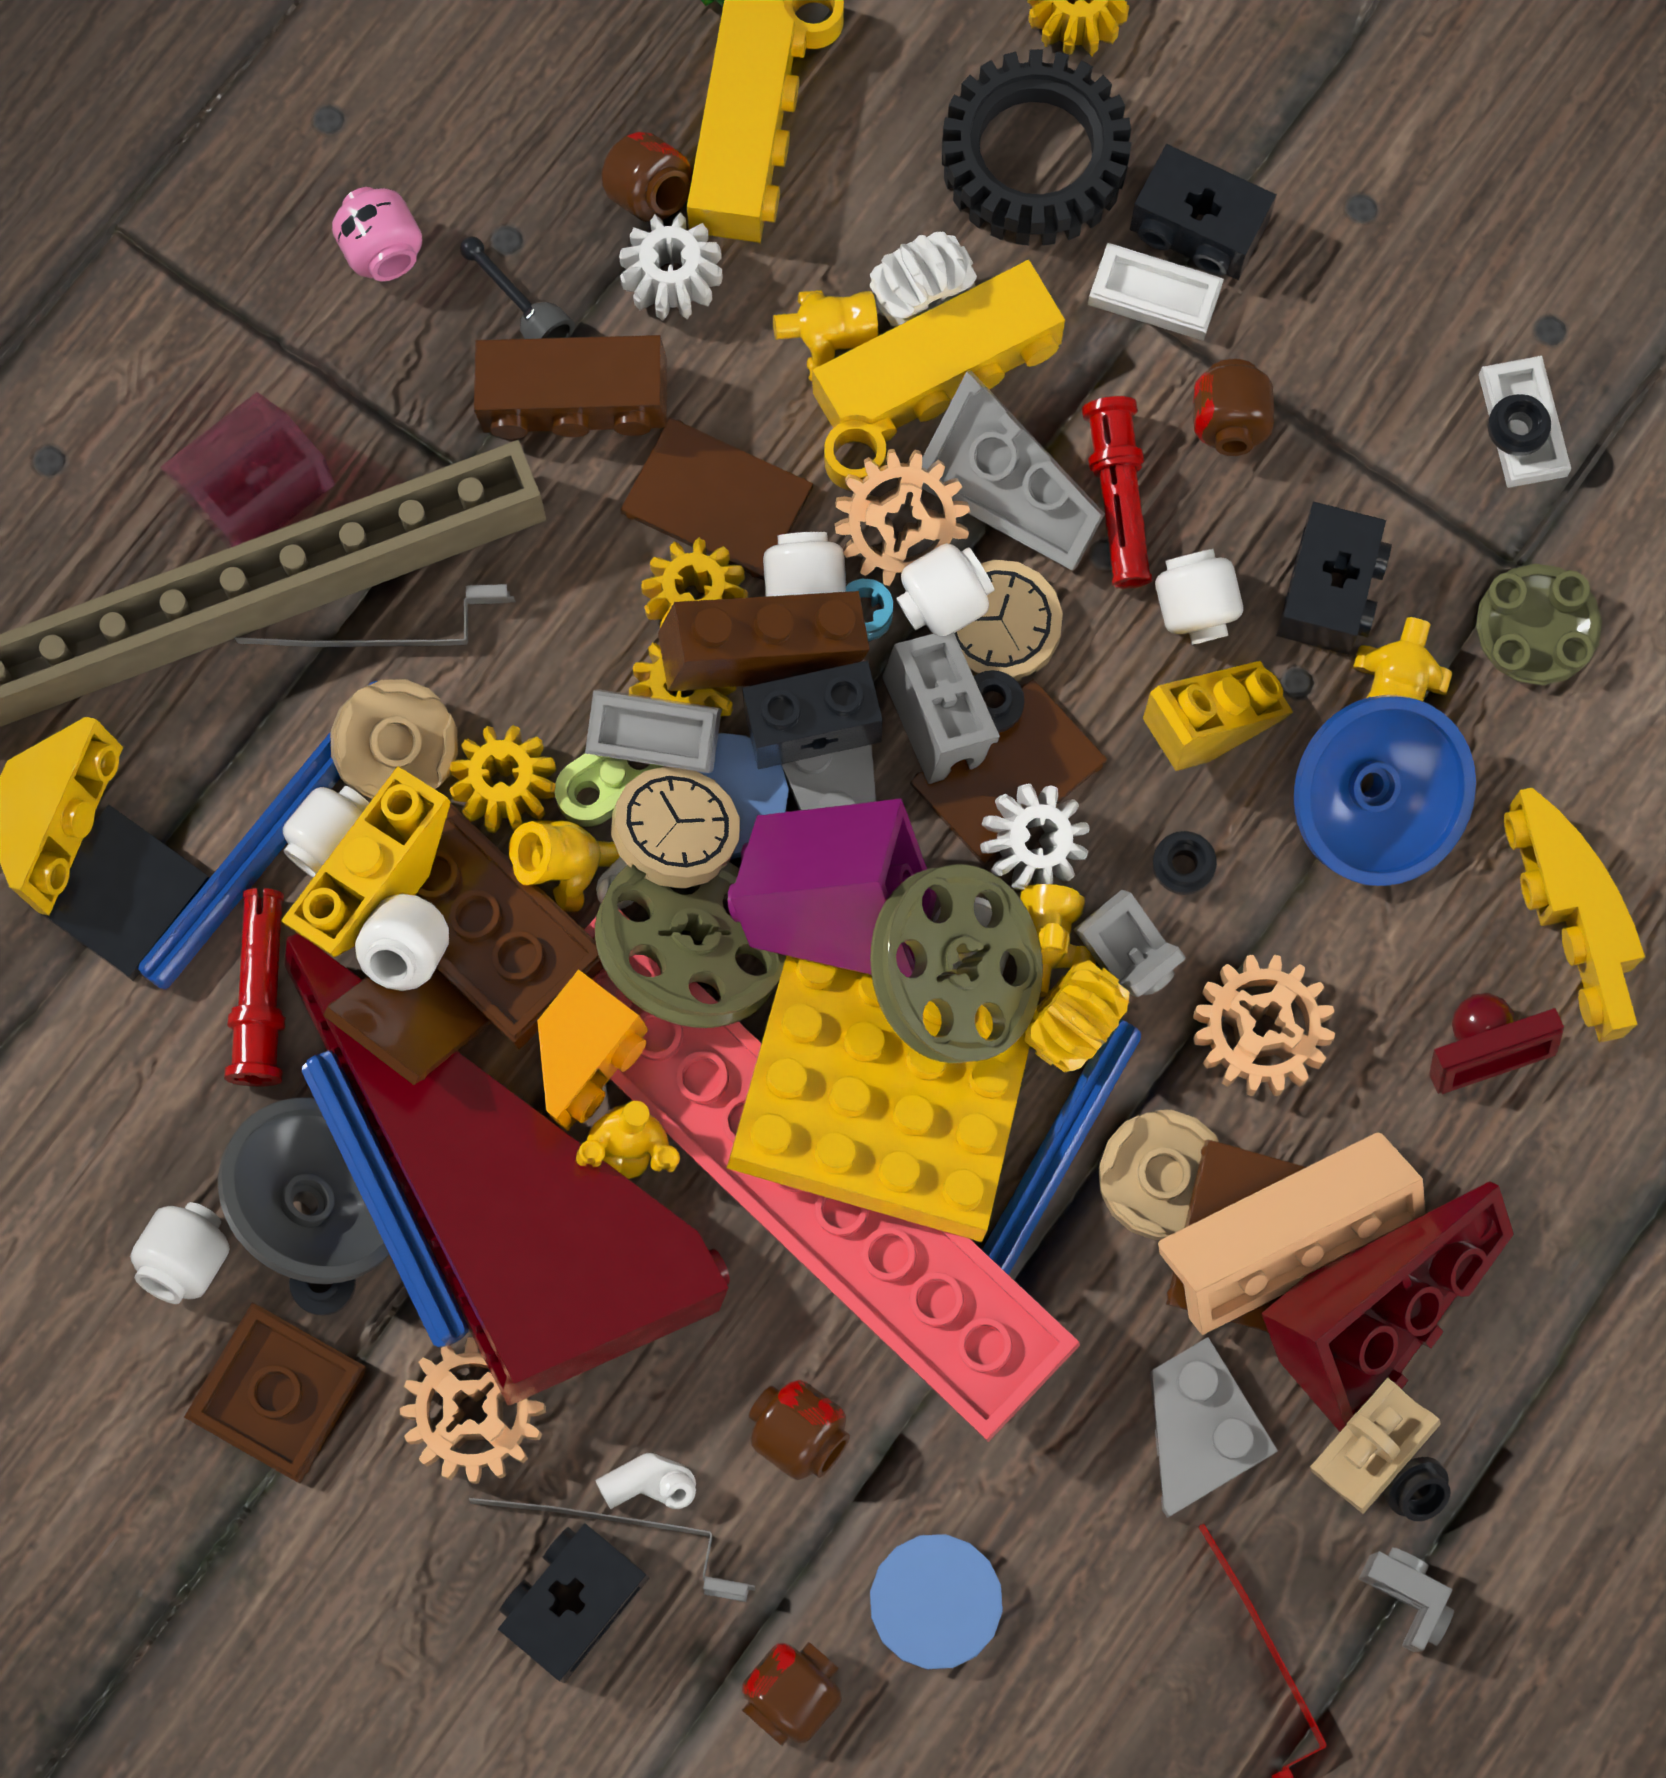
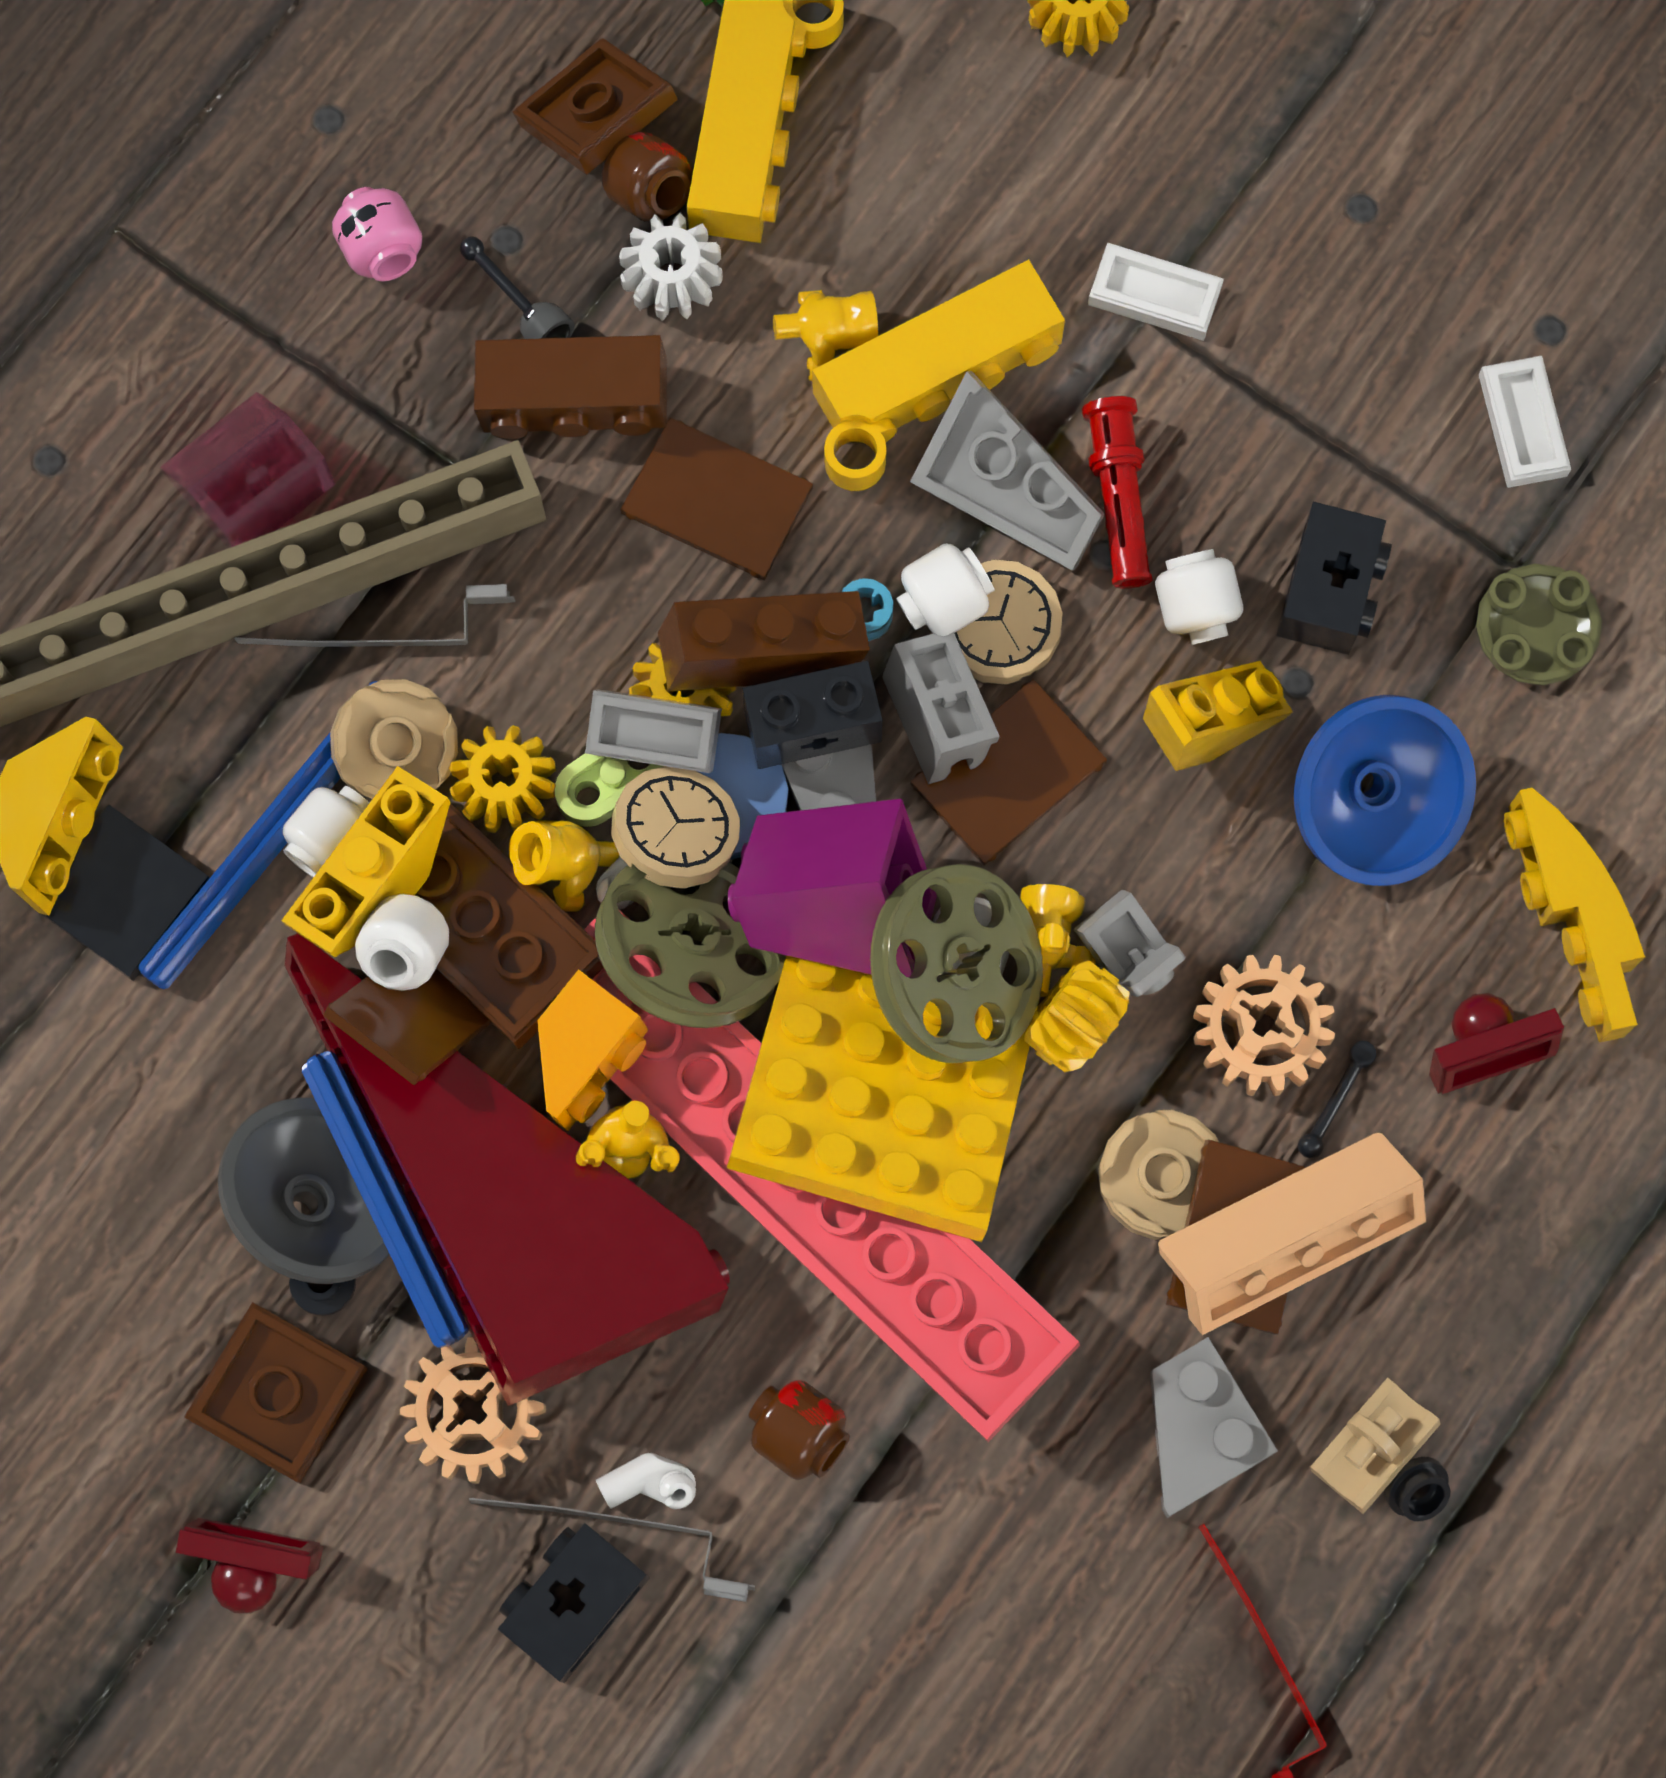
white head [130,1202,230,1304] -> none
red pin [224,888,286,1087] -> none
yellow gear [641,537,748,628] -> none
reddish brown head [742,1642,842,1746] -> none
white head [763,532,846,596] -> none
light nougat gear [834,449,970,586] -> none
white gear [870,232,977,326] -> none
medium blue tile [870,1534,1003,1670] -> none
black tyre [942,49,1132,246] -> none
black plate [974,670,1025,733] -> none
white gear [980,784,1089,890] -> none
blue axle [982,1019,1141,1275] -> none
black brick [1130,144,1277,280] -> none
black plate [1153,831,1217,895] -> none
reddish brown head [1193,359,1274,456] -> none
dark red wedge [1262,1181,1514,1432] -> none
yellow piece [1353,617,1452,702] -> none
light grey bracket [1358,1547,1454,1652] -> none
black plate [1487,394,1551,456] -> none
none -> dark red tile [175,1518,324,1614]
none -> reddish brown tile [513,38,678,175]
none -> black hinge [1298,1041,1376,1159]

